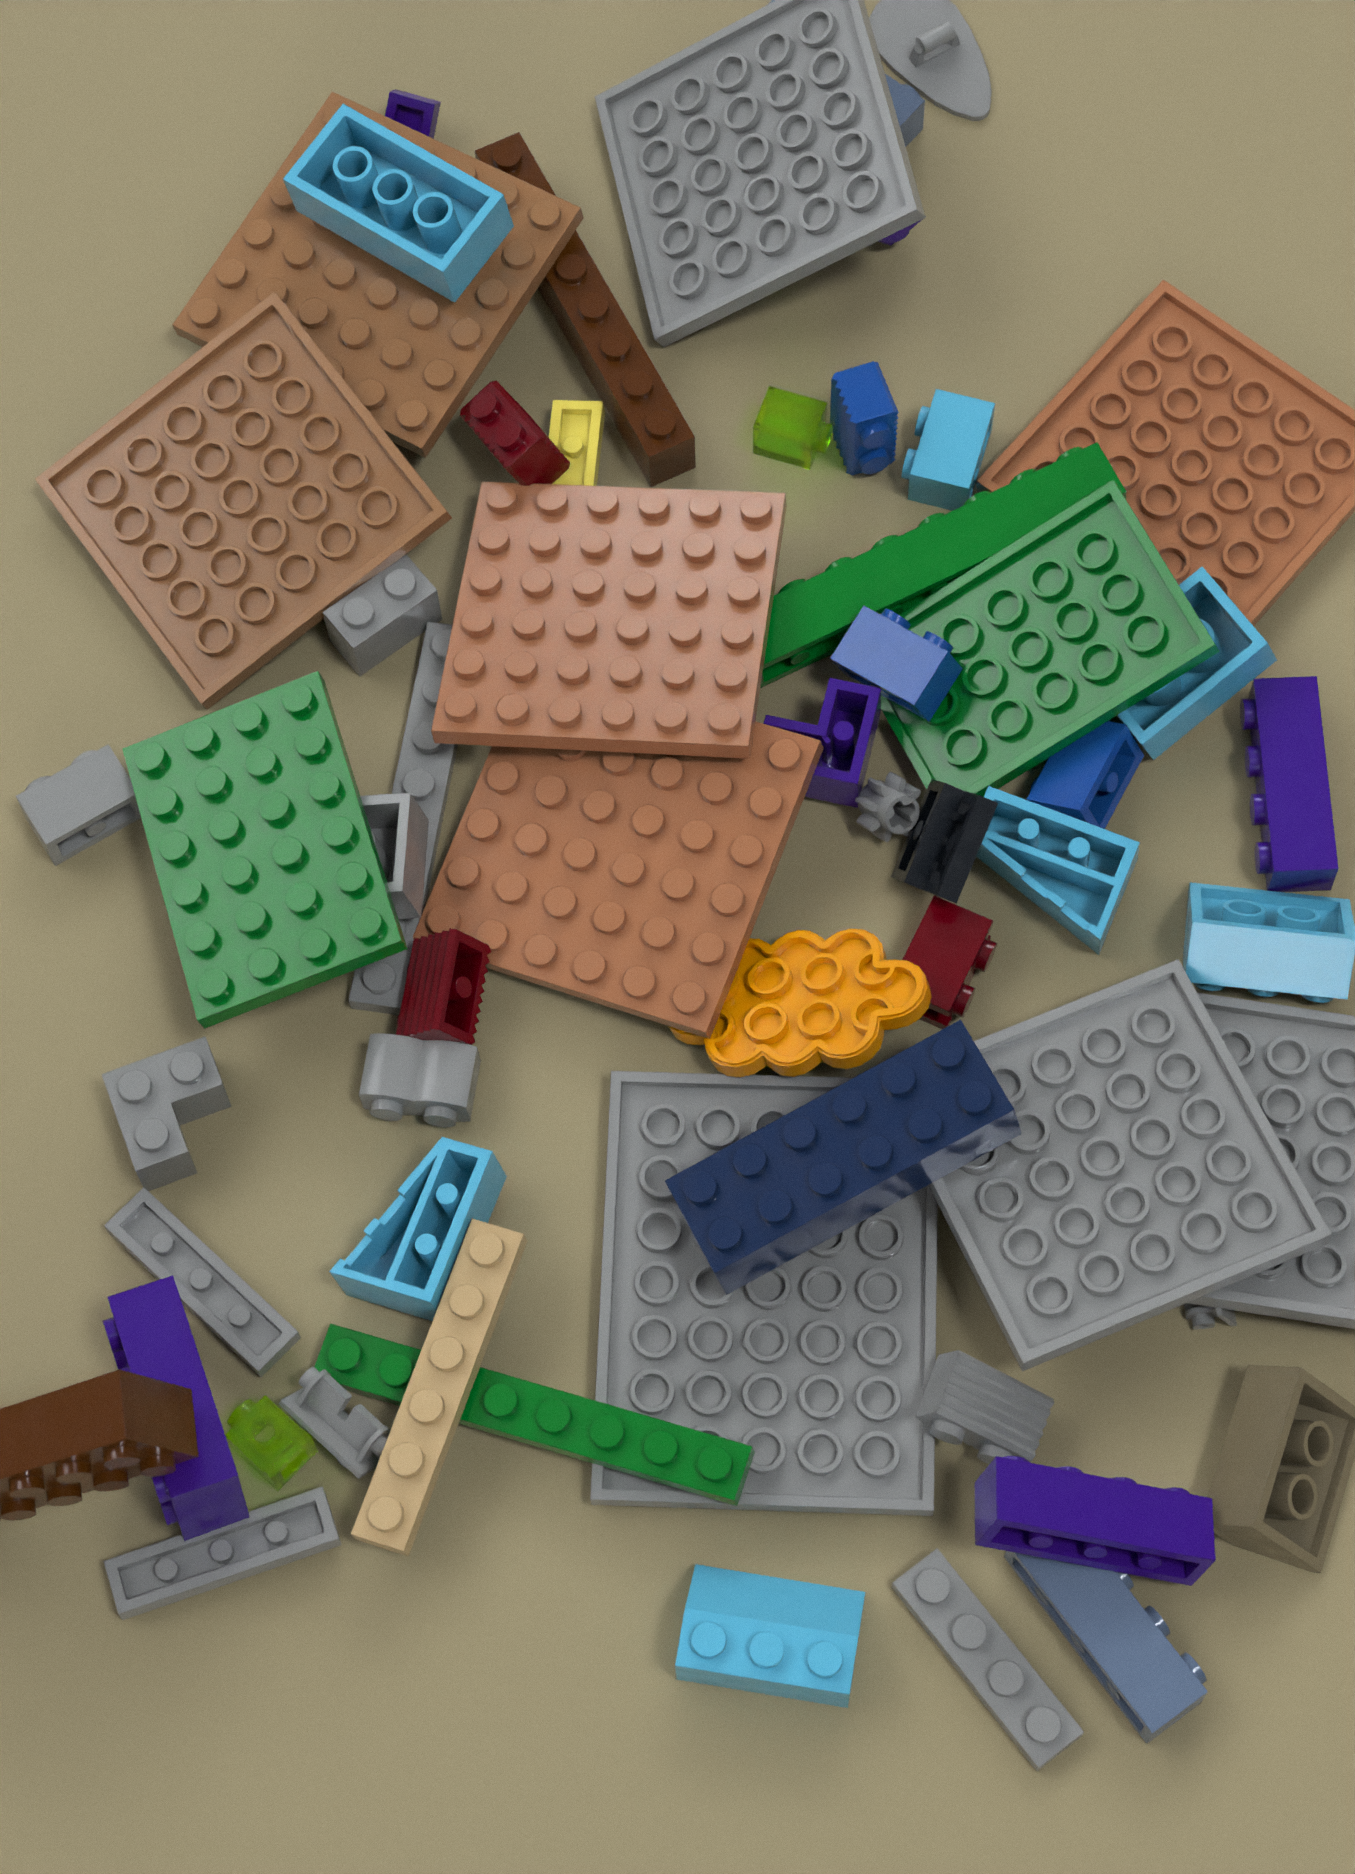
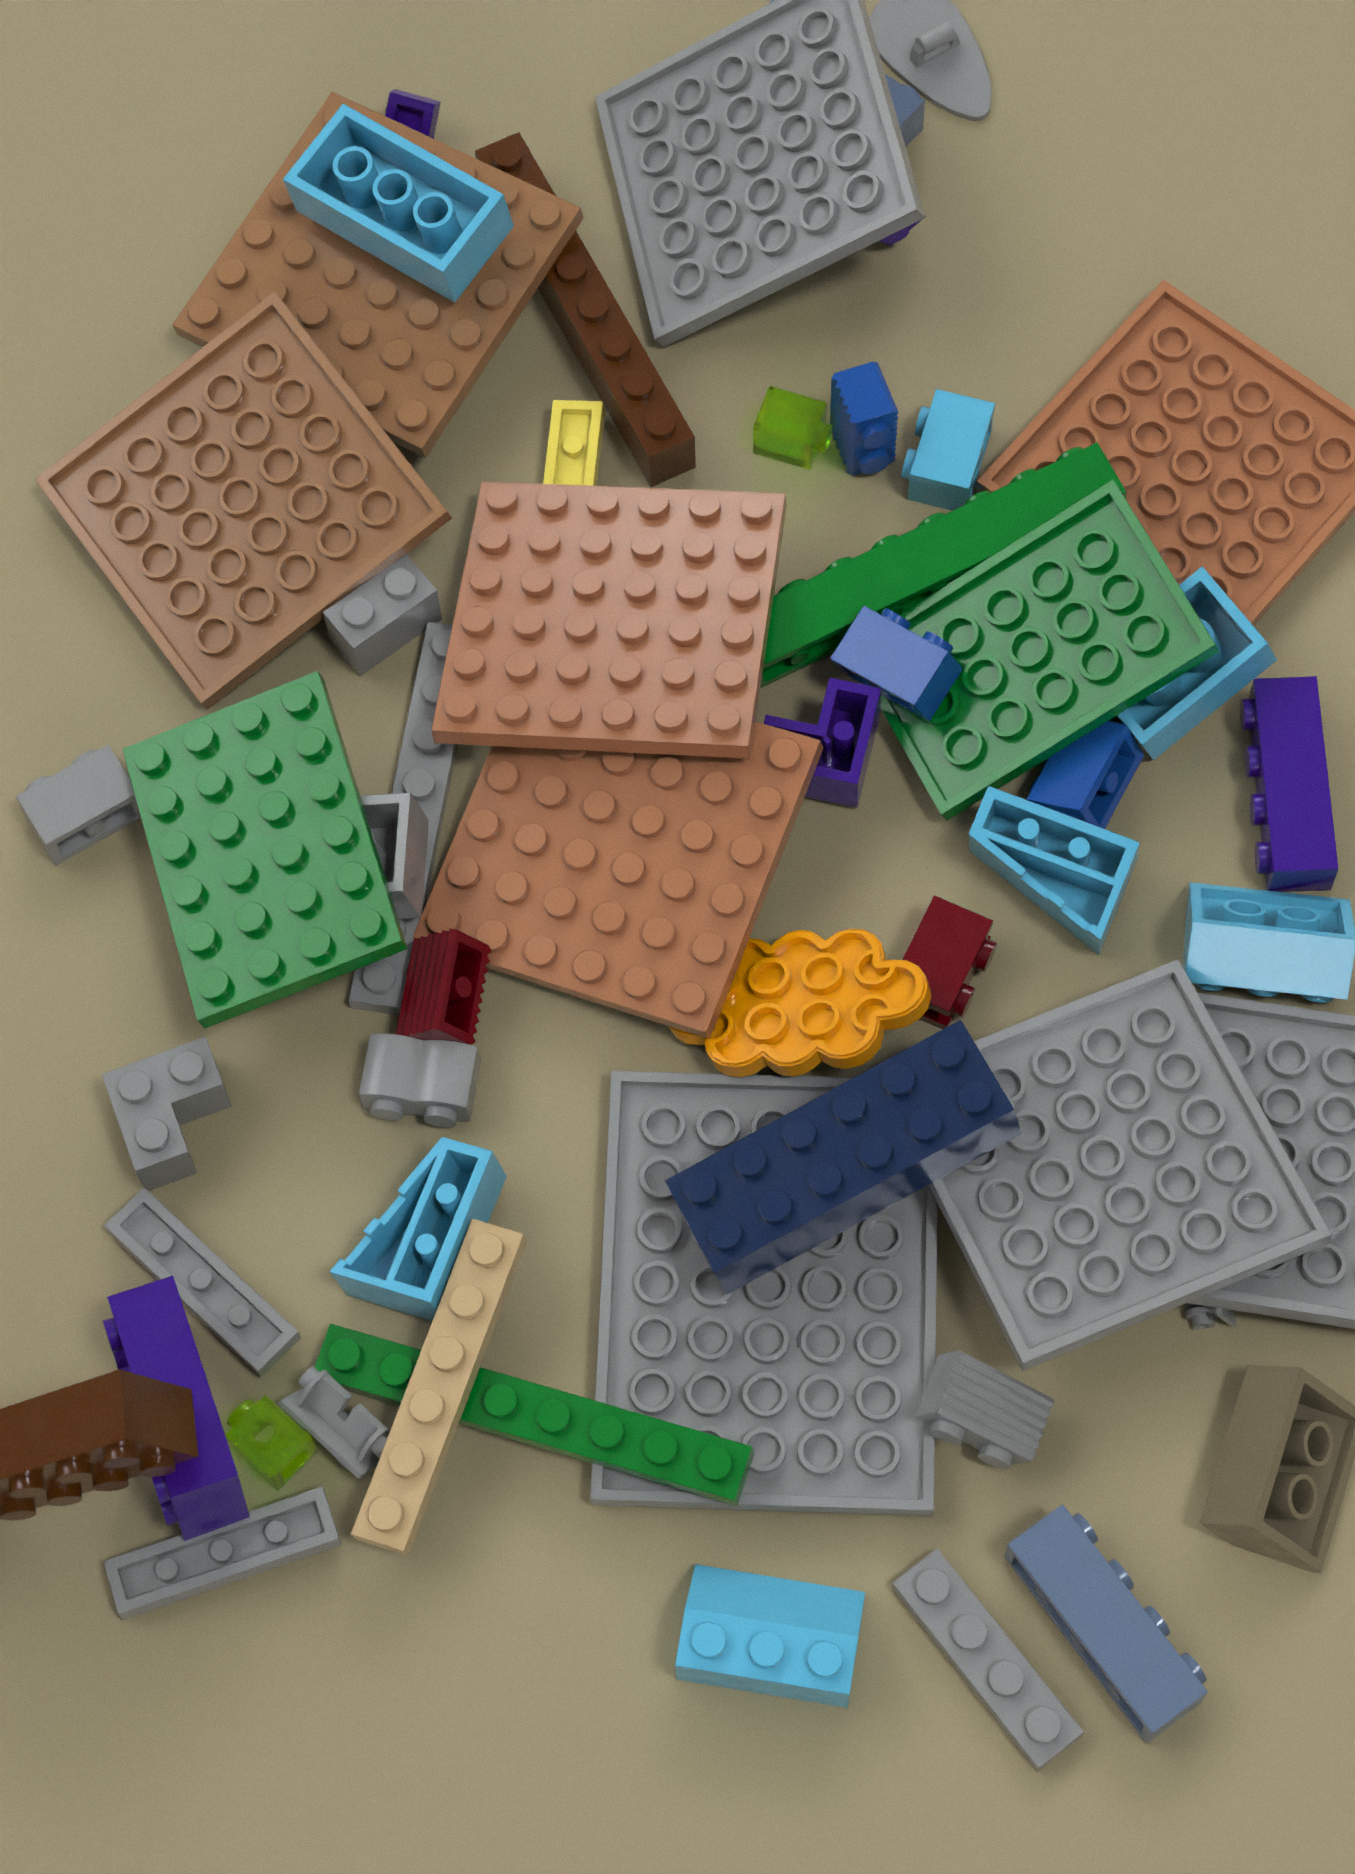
dark red brick [460,381,570,486] -> none
light grey gear [855,772,921,842] -> none
black slope [891,779,998,904] -> none
dark purple brick [974,1456,1216,1586] -> none

